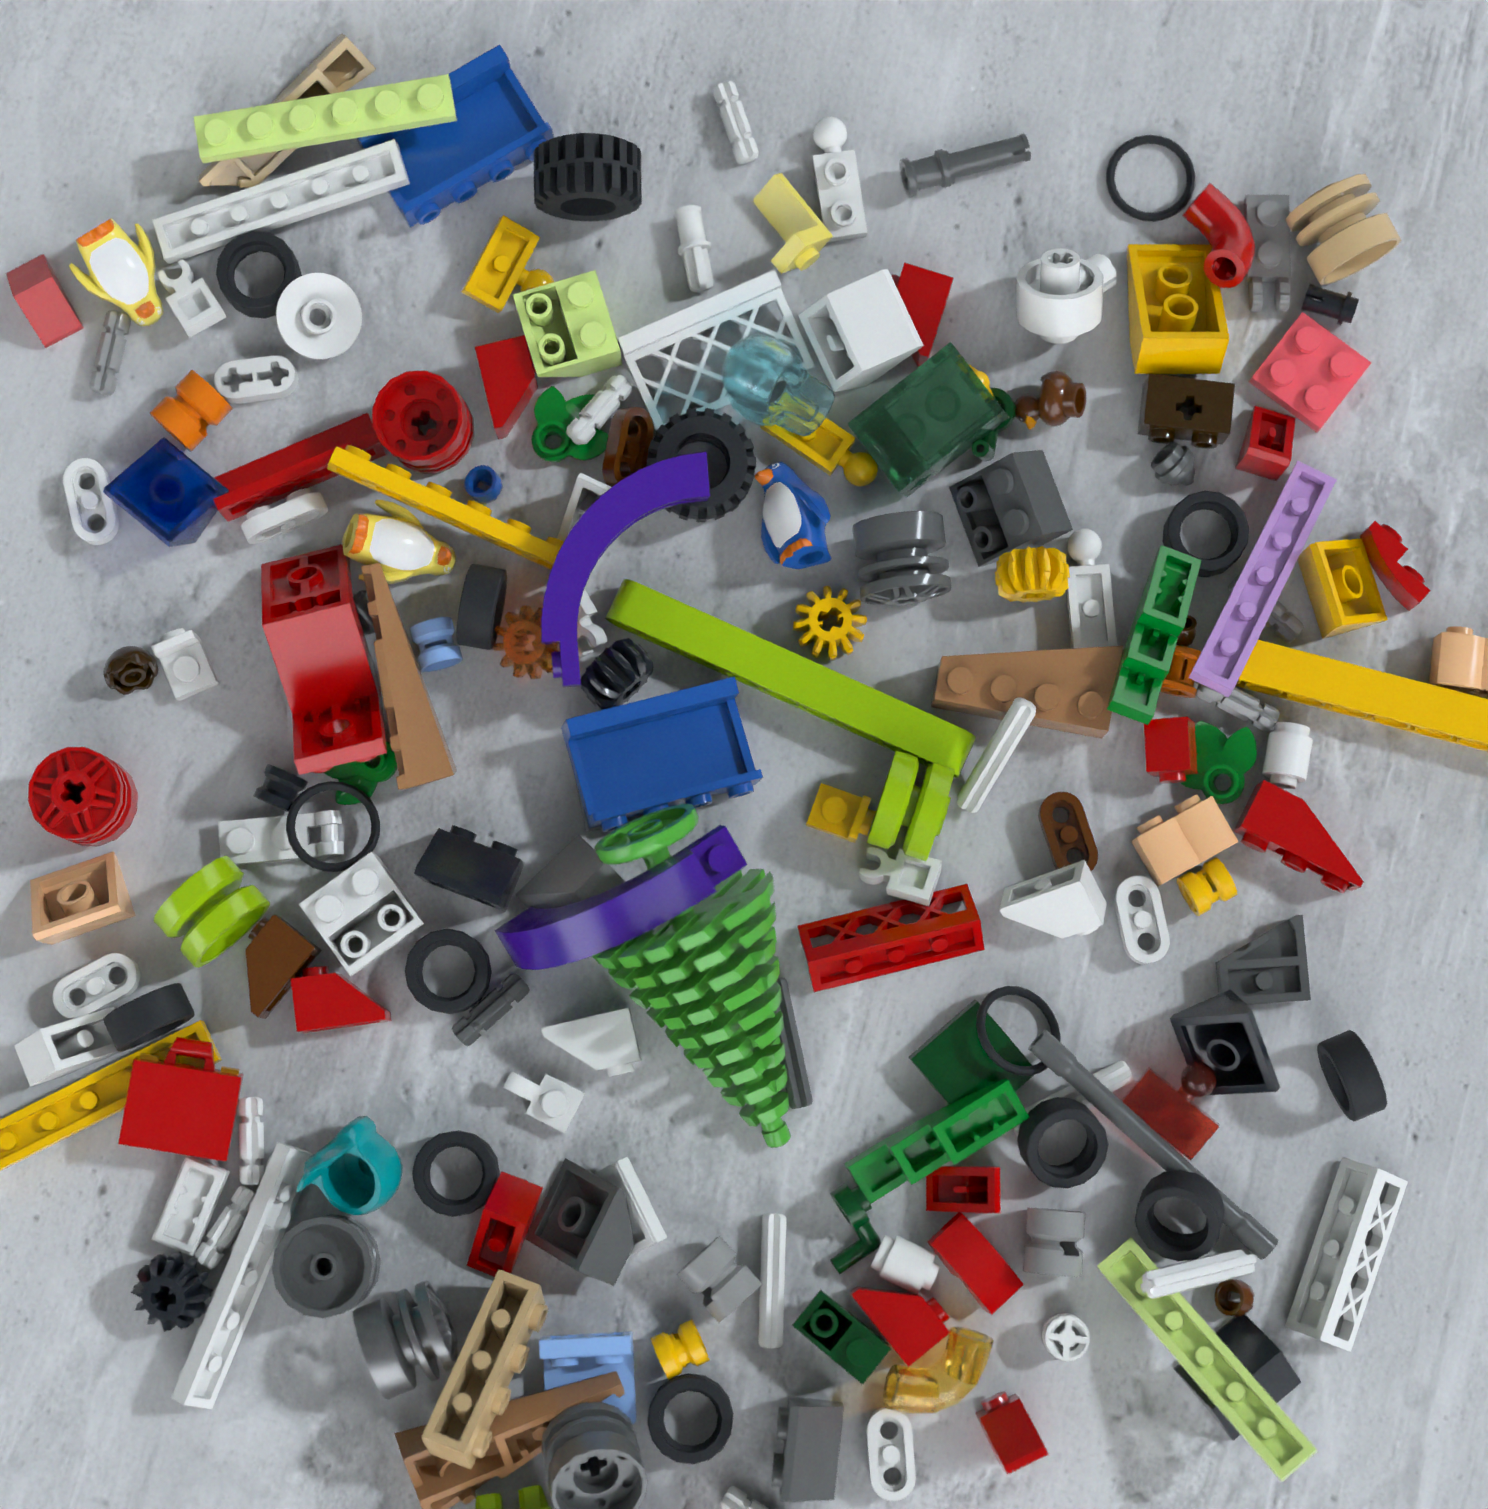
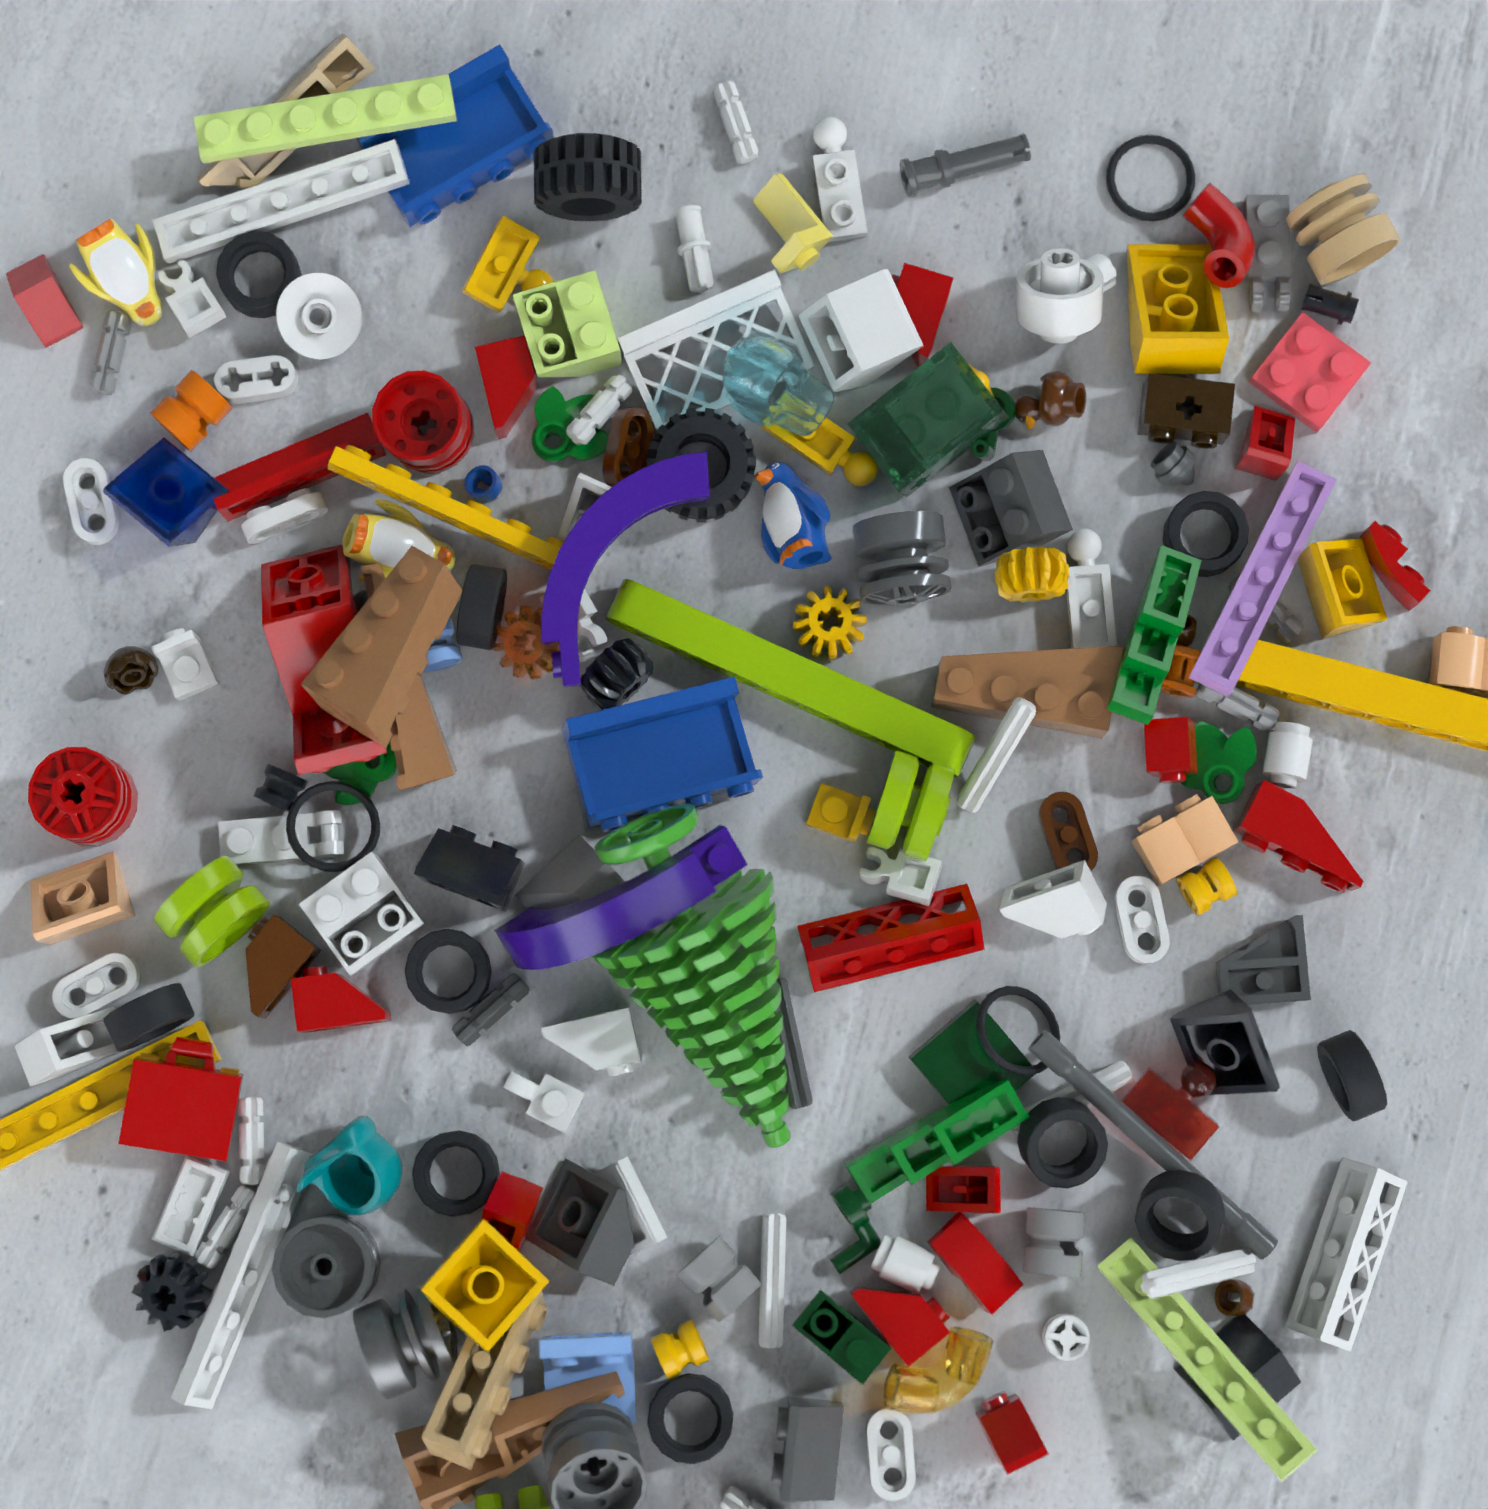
none -> medium nougat wedge [301,546,463,748]
none -> yellow slope [420,1219,550,1352]

